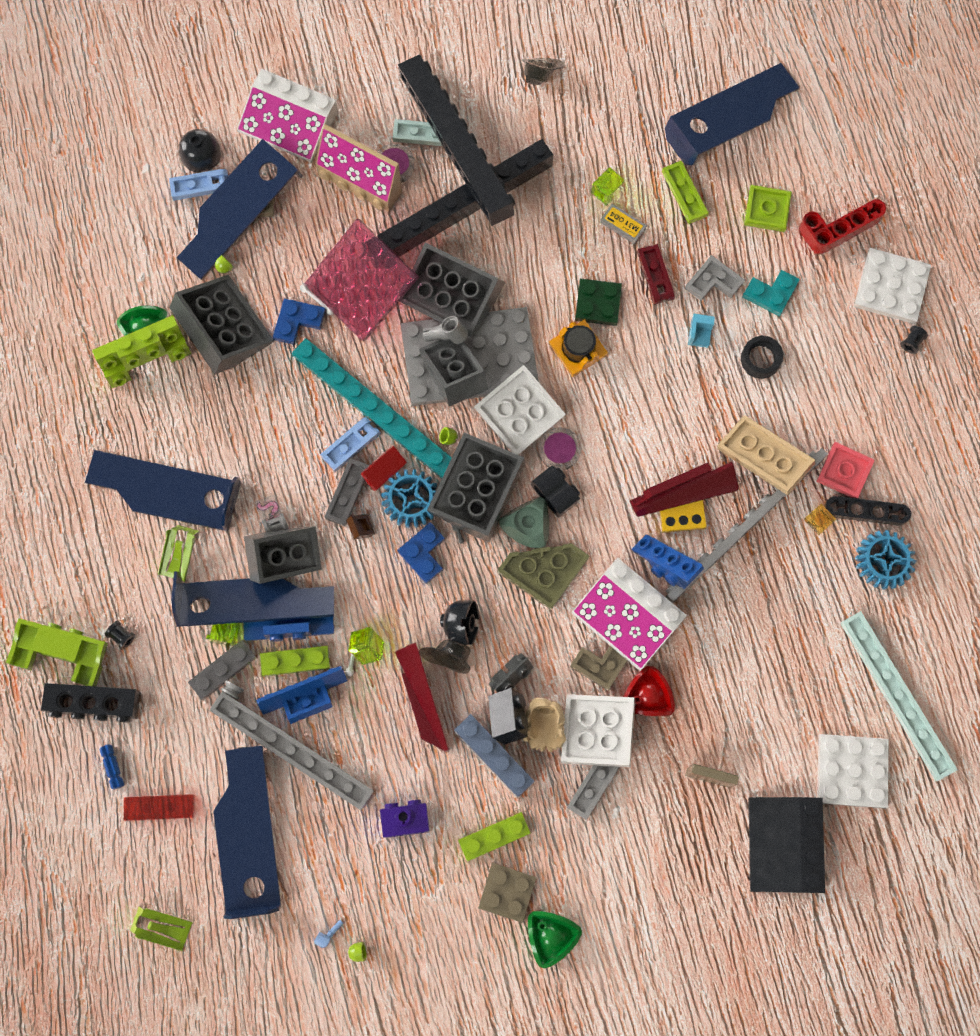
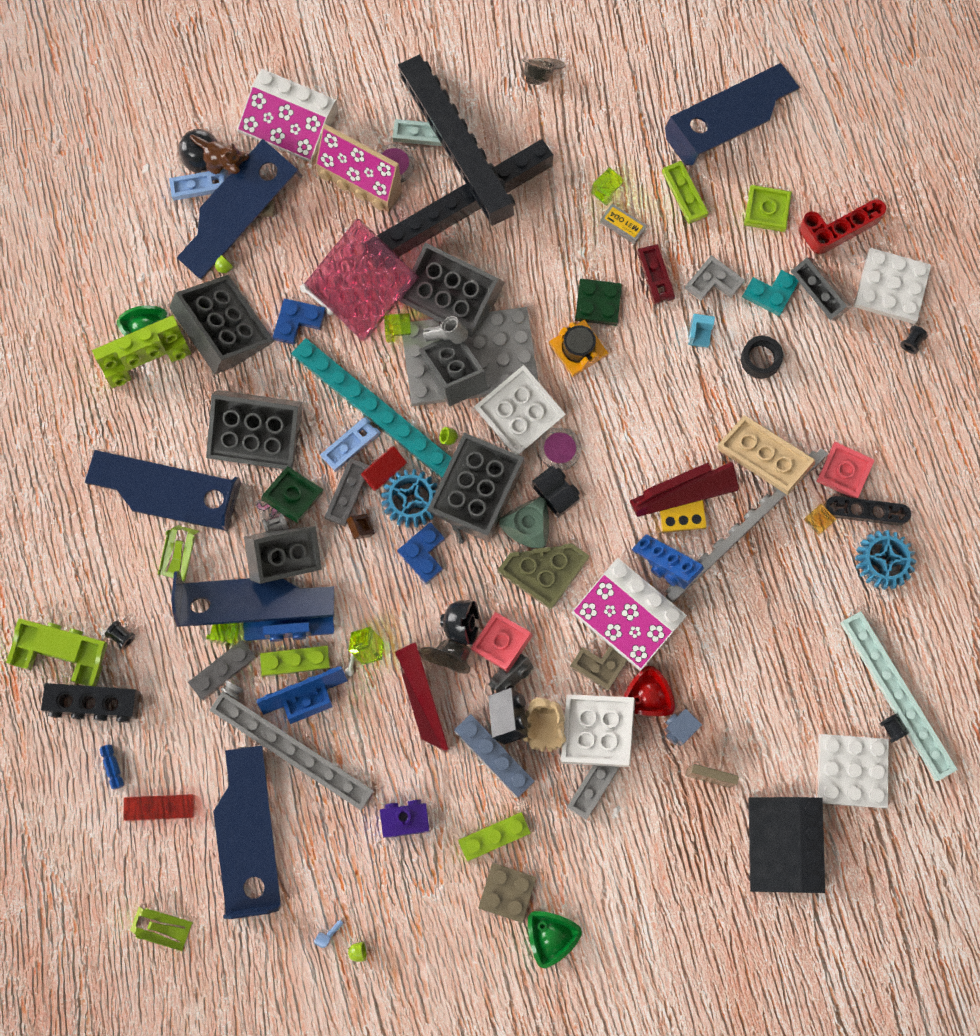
none -> reddish brown animal [190,134,249,174]
none -> dark grey slope [206,390,303,469]
none -> dark green plate [261,466,324,524]
none -> clear neon green panel [384,313,411,342]
none -> coral plate [470,612,533,672]
none -> sand blue brick [664,709,702,746]
none -> dark grey brick [791,257,852,321]
none -> black bush [879,713,909,743]

